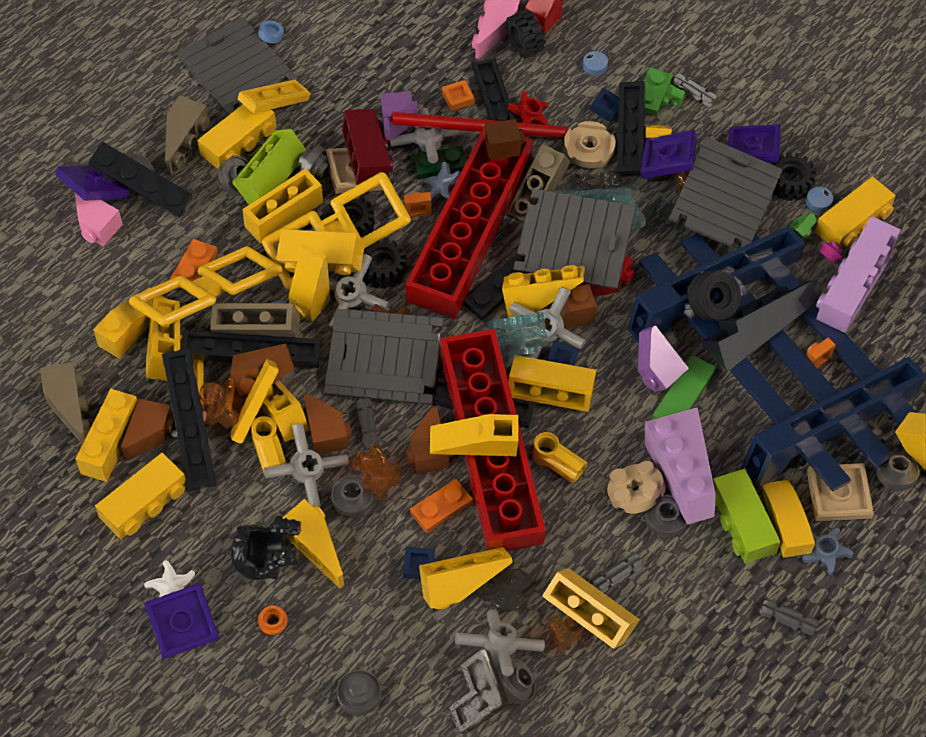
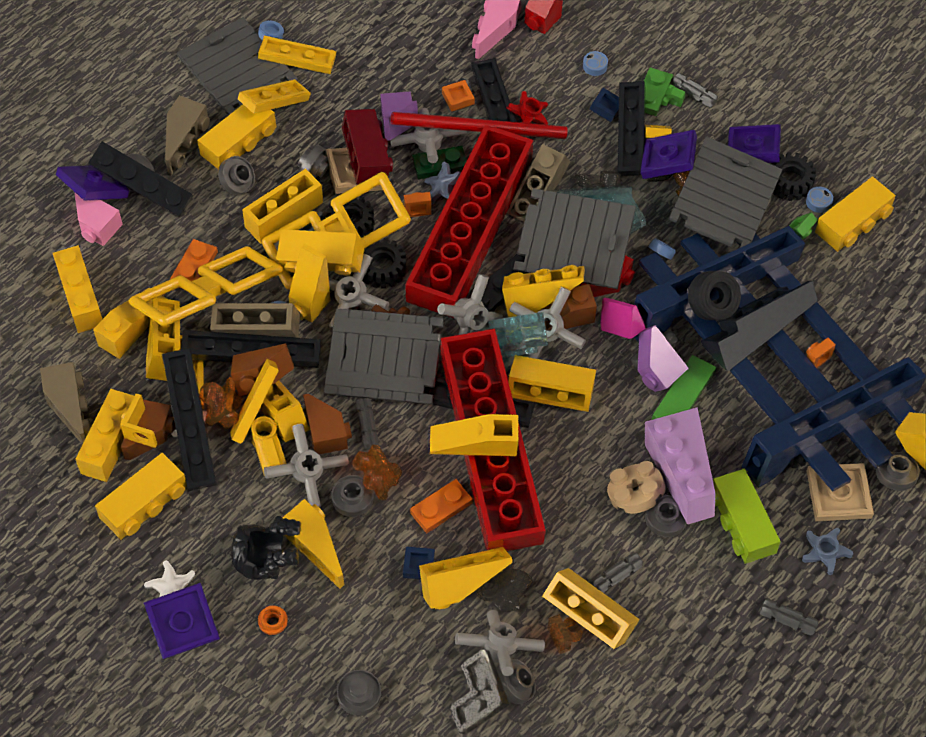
lime brick [232,129,306,205] -> none
dark orange slope [406,407,449,474] -> none
reddish brown brick [484,119,525,160] -> none
black tyre [505,9,546,59] -> none
yellow piece [532,432,588,483] -> none
dark blue plate [547,340,580,366] -> none
tan plate [564,121,616,168] -> none
yellow slope [761,480,815,558] -> none
lavender wedge [816,216,901,333] -> none
dark pink plate [819,241,844,264] -> none
none -> yellow brick [53,245,103,333]
none -> yellow bracket [120,393,157,448]
none -> yellow tile [258,36,337,74]
none -> light grey bar [437,274,503,335]
none -> dark pink slope [600,297,646,339]
none -> medium blue tile [648,238,676,260]

